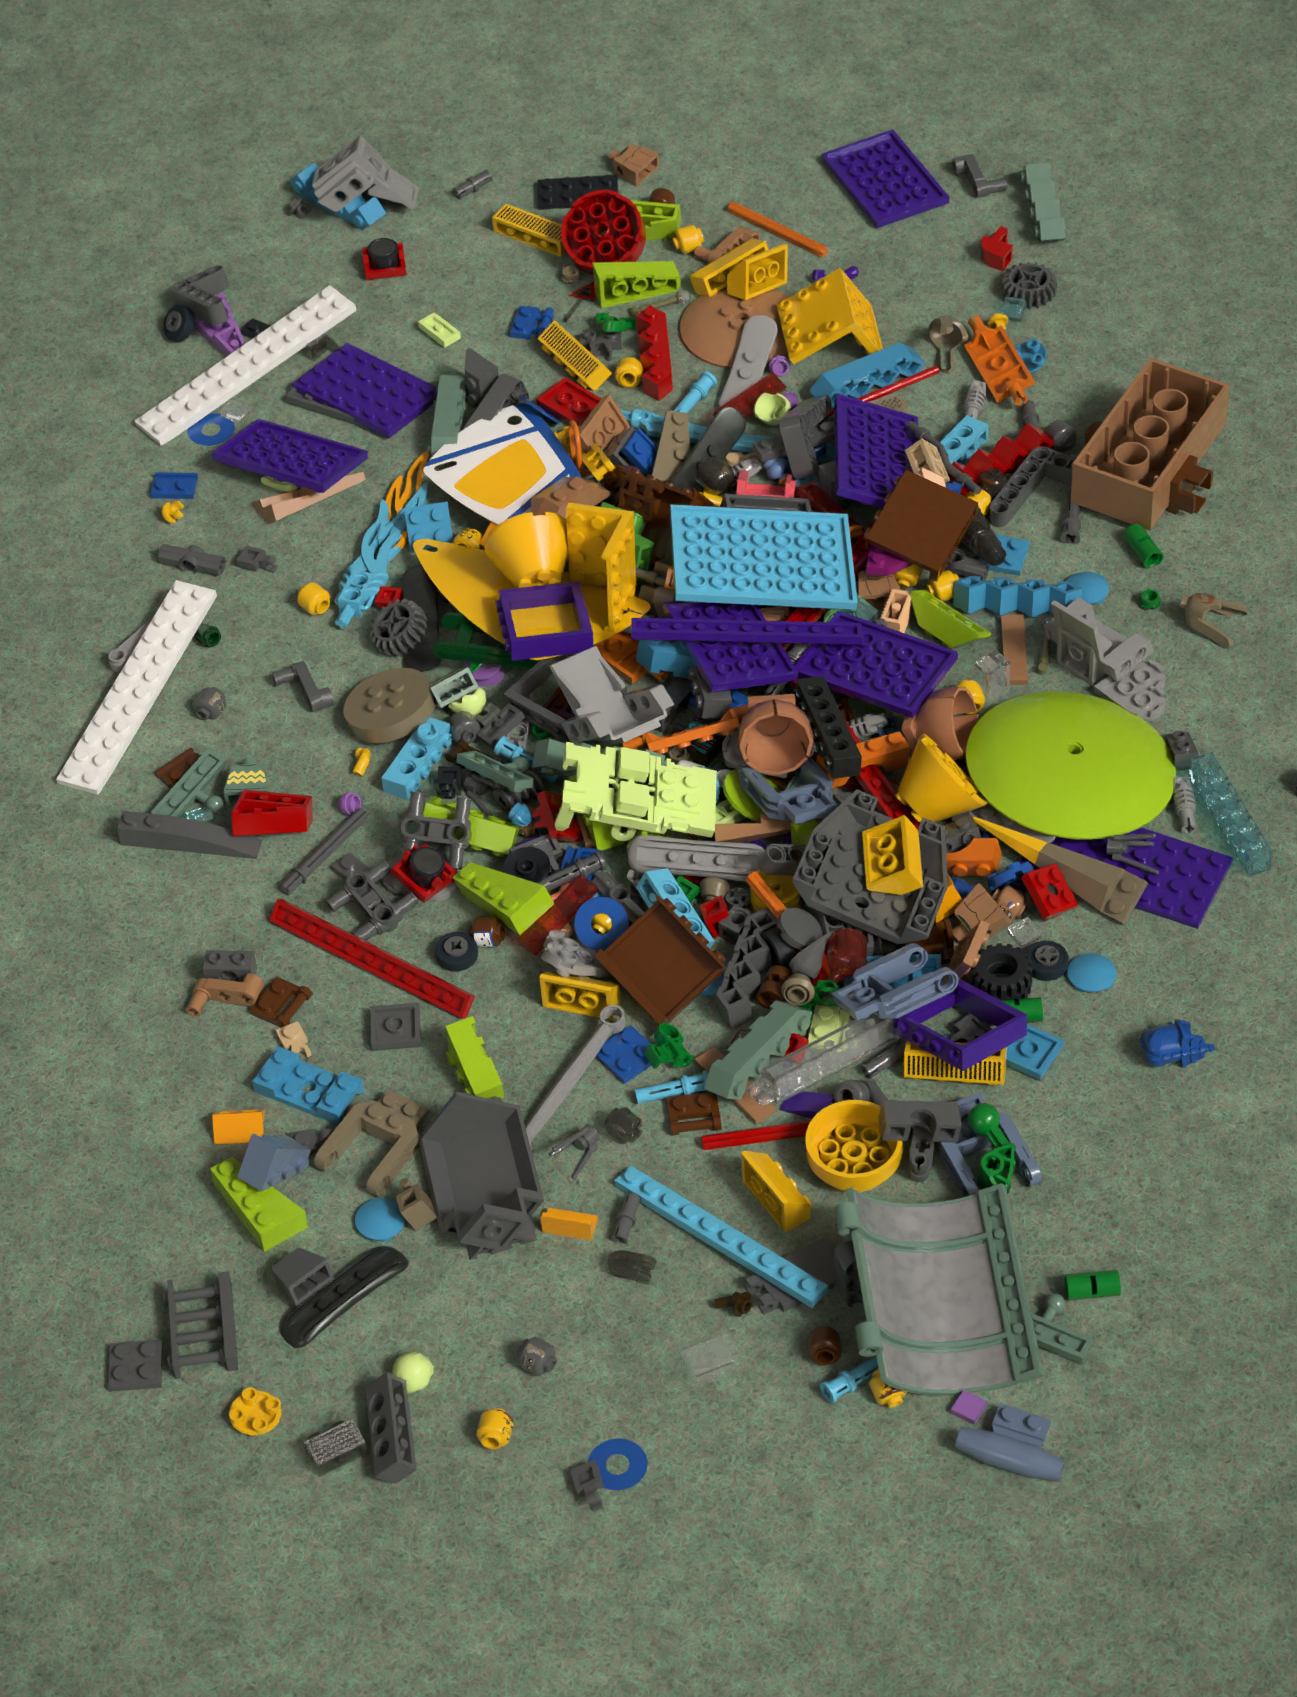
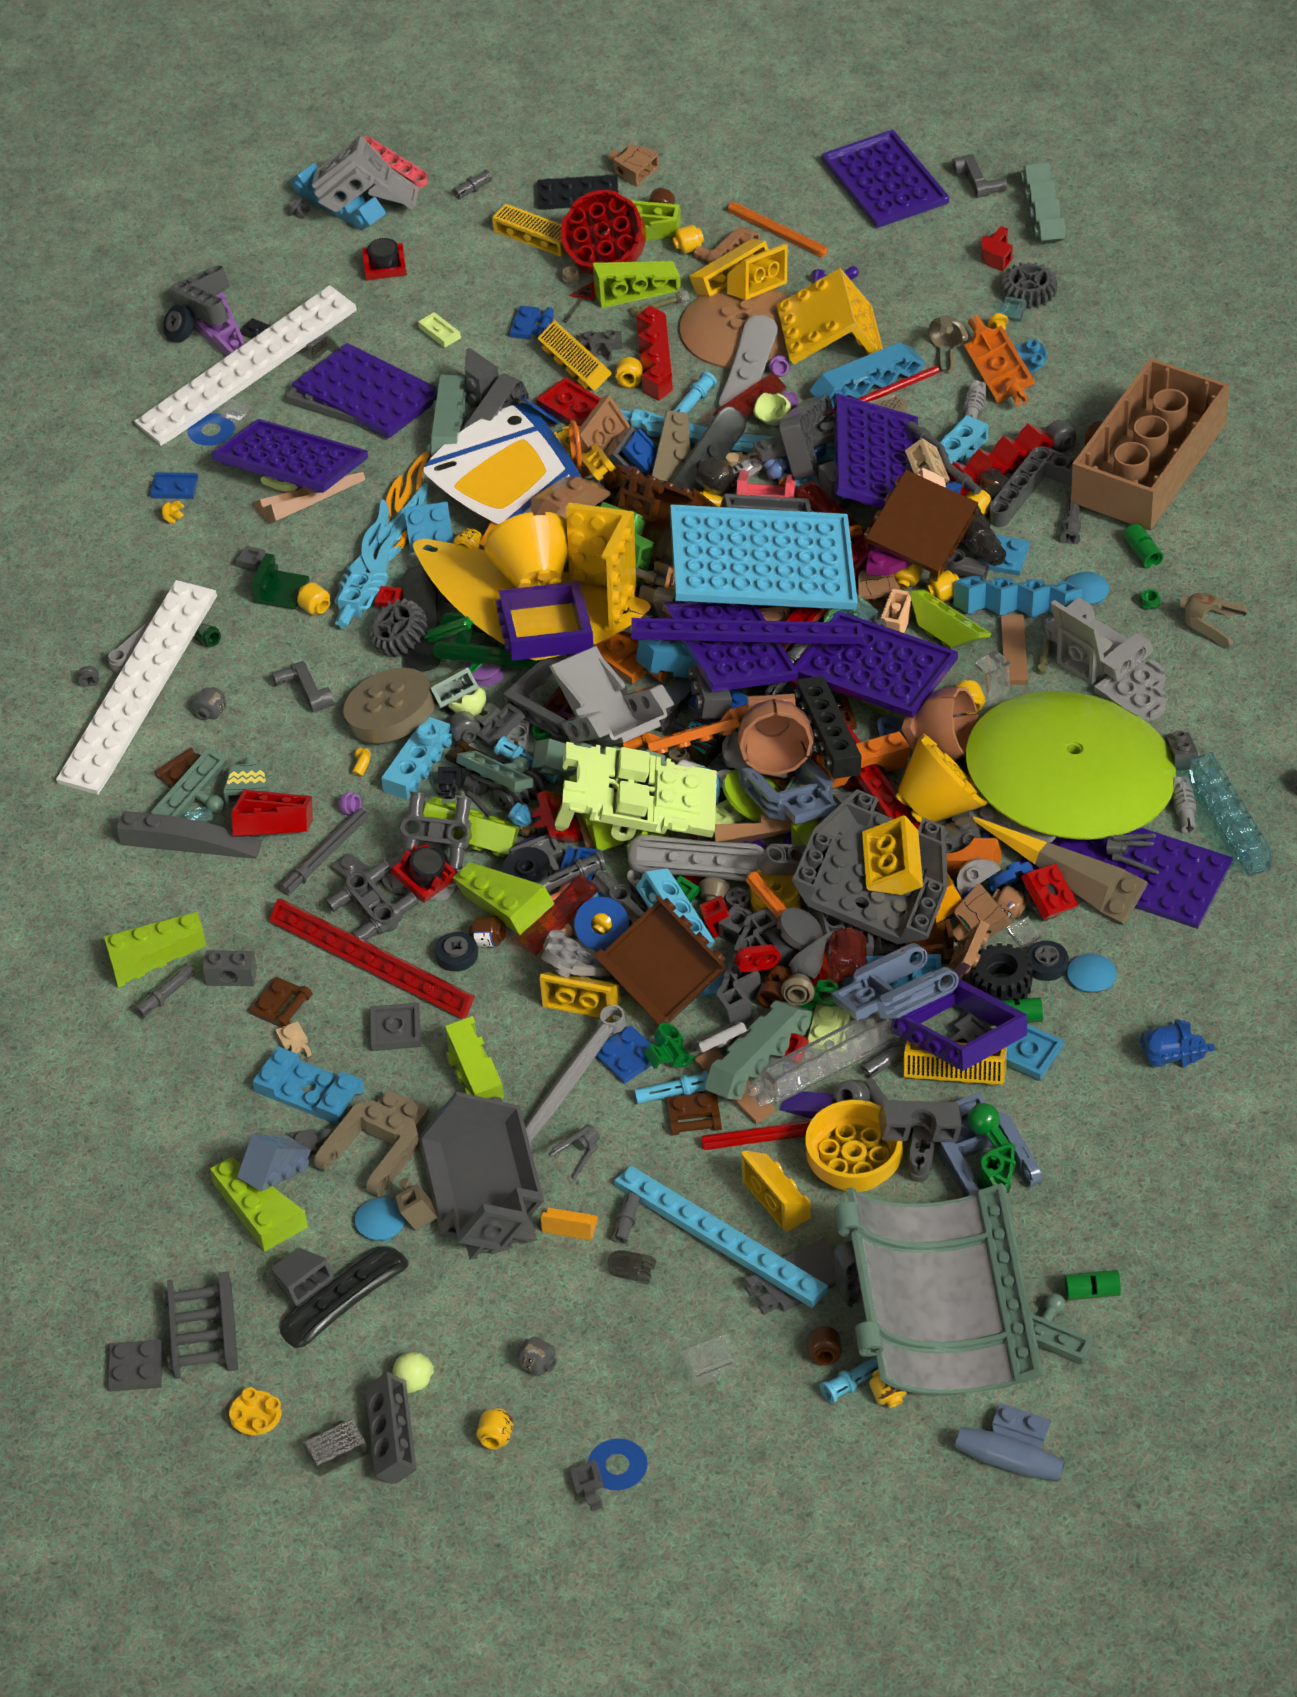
dark grey piece [158,544,226,575] -> none
medium nougat beam [186,973,264,1017] -> none
light orange panel [212,1109,265,1144] -> none
green piece [596,312,636,332] -> none
clear smoke head [604,1107,643,1144] -> none
dark brown plate [714,1292,752,1317] -> none
light grey hinge [846,713,889,739] -> none
medium lavender tile [951,1390,987,1425] -> none
dark grey pin [1021,400,1039,428] -> none
reddish brown panel [1168,455,1213,515] -> none
none -> dark grey bush [78,666,99,687]
none -> lime wedge [104,911,206,988]
none -> dark grey pin [133,963,195,1019]
none -> dark green bracket [250,553,310,609]
none -> coral beam [364,137,428,188]
none -> green axle [424,616,473,643]
none -> light grey plate [693,1021,747,1053]
none -> red plate [734,945,781,972]
none -> light grey plate [957,858,1001,895]

